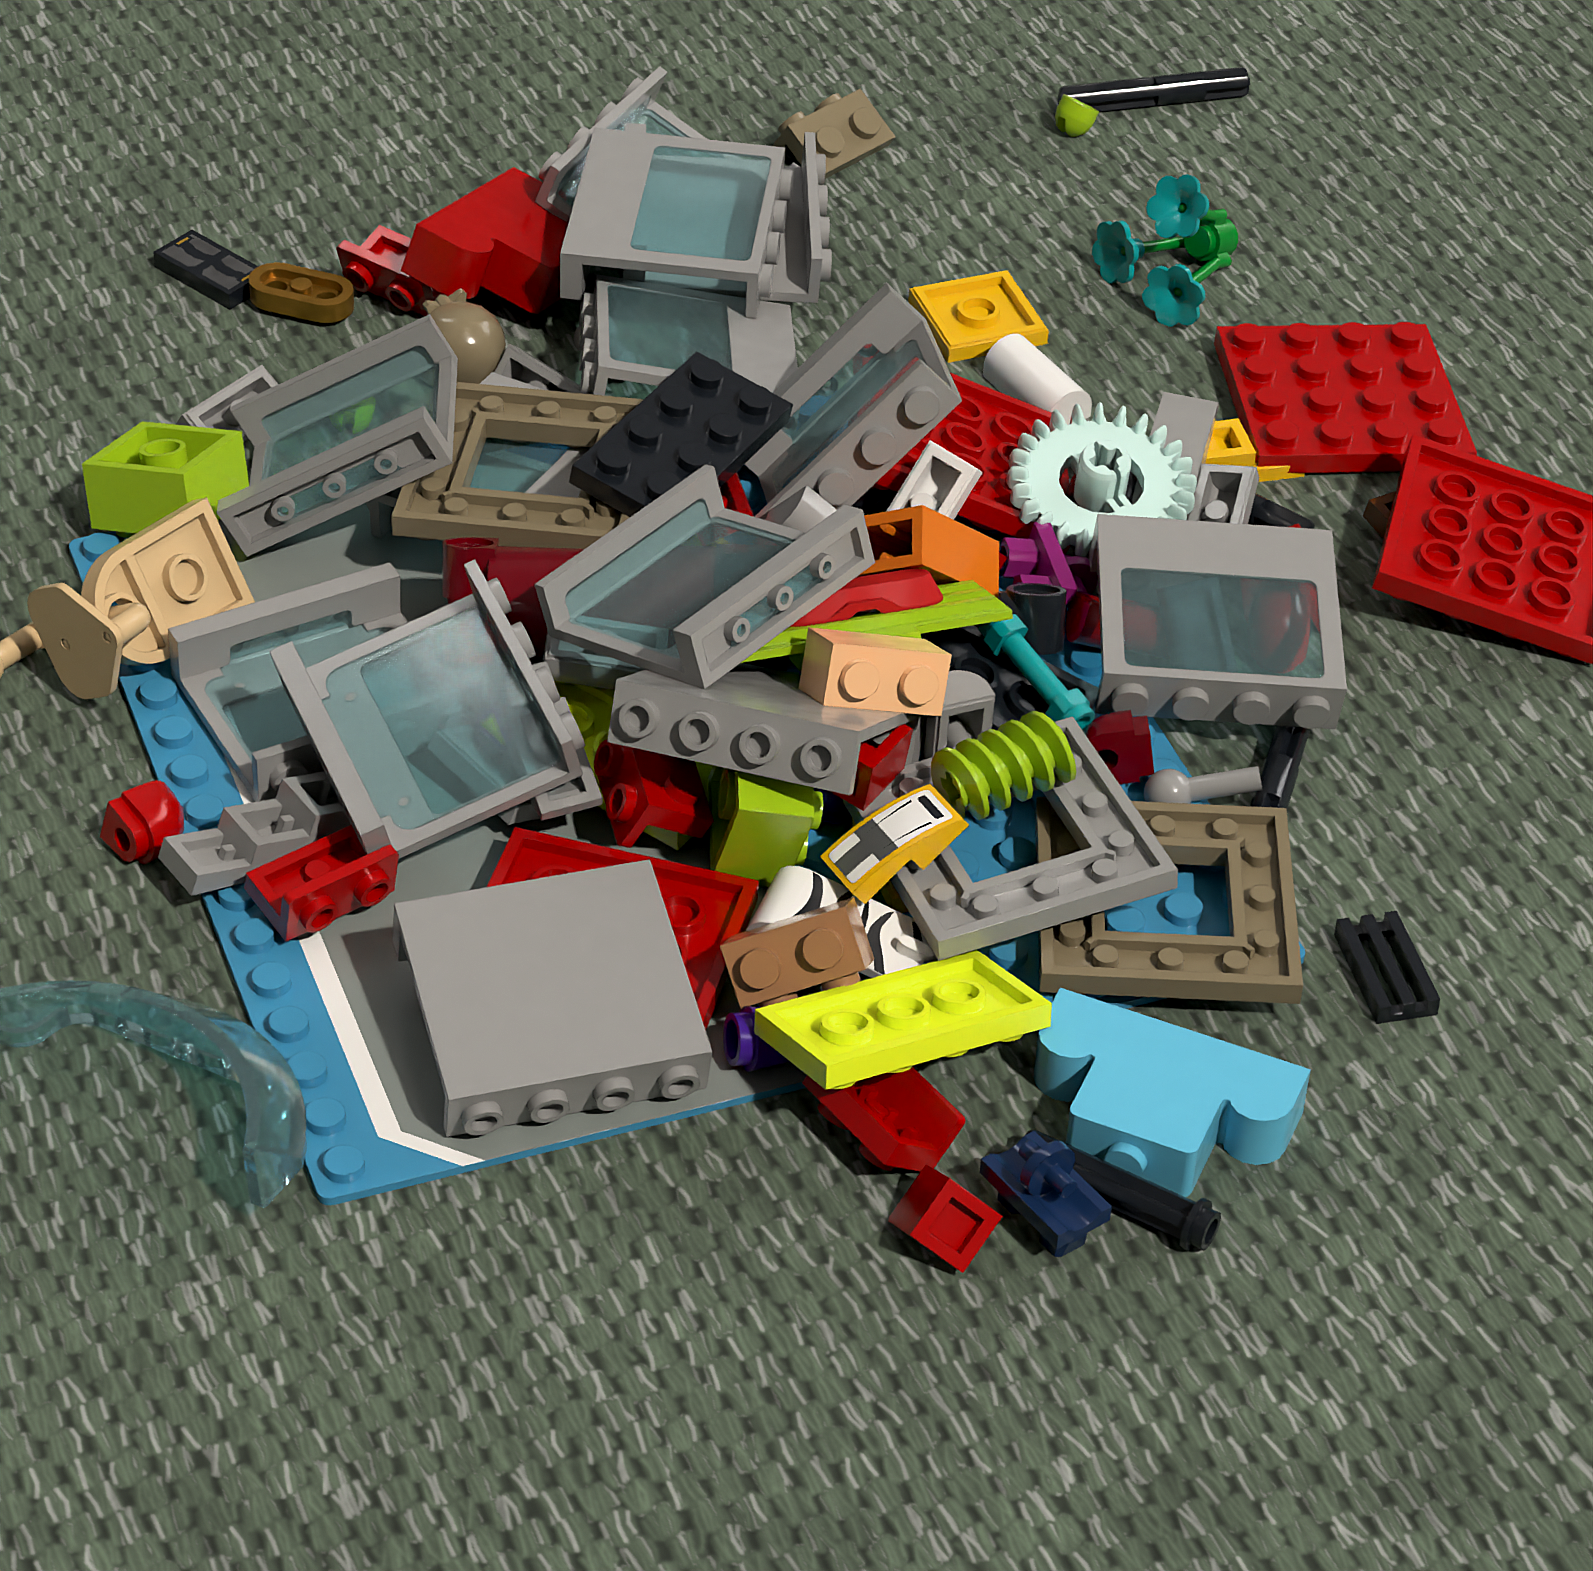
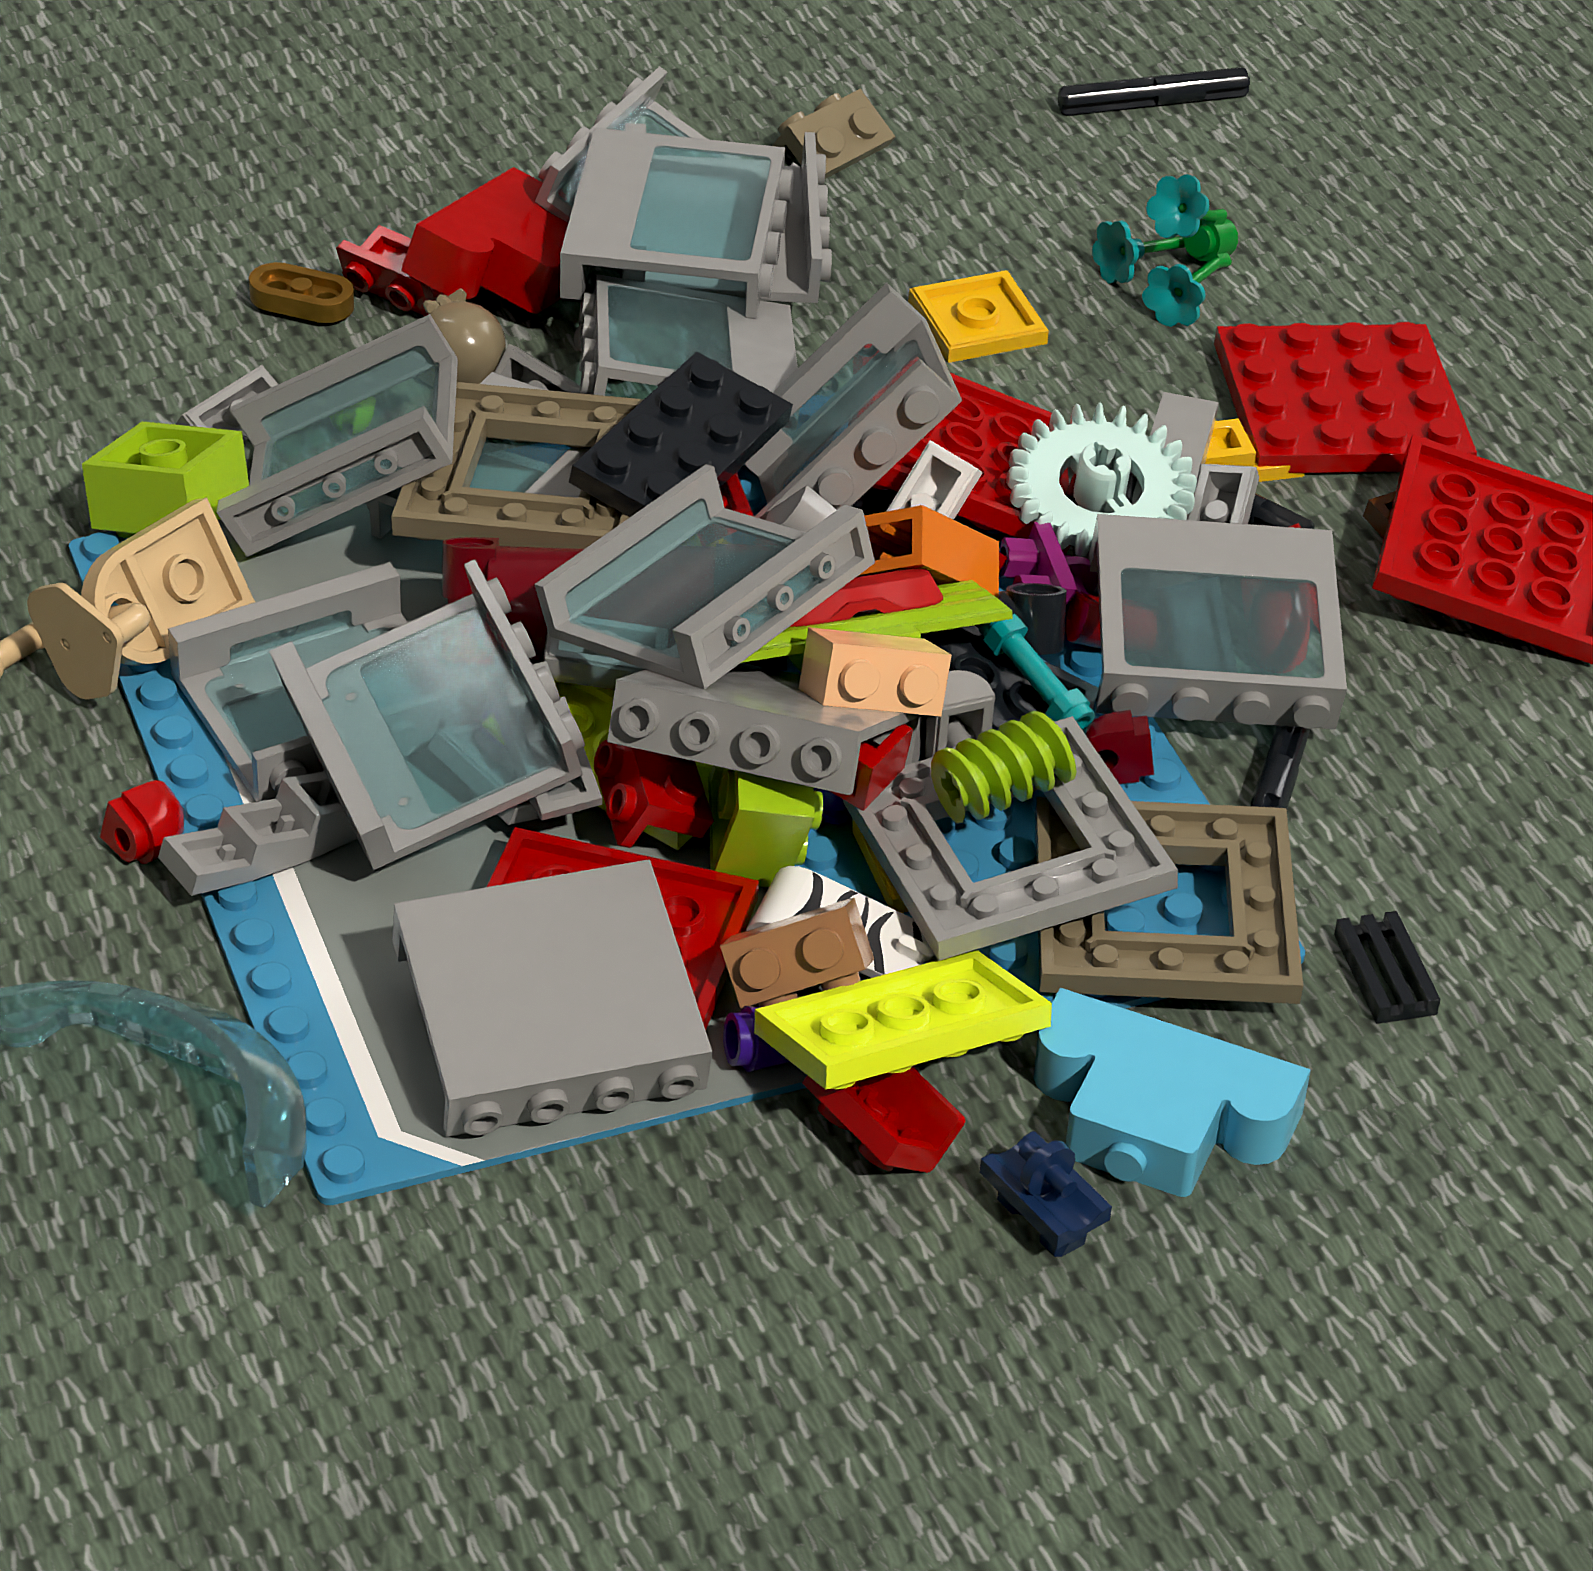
tile [153,230,259,310] -> none
red bracket [244,825,399,942] -> none
slope [820,784,969,904] -> none
red panel [888,1165,1003,1273] -> none
white brick [983,334,1092,425] -> none
black axle [1025,1129,1221,1251] -> none
lime hinge [1055,94,1099,137] -> none
light grey bar [1144,766,1262,804] -> none

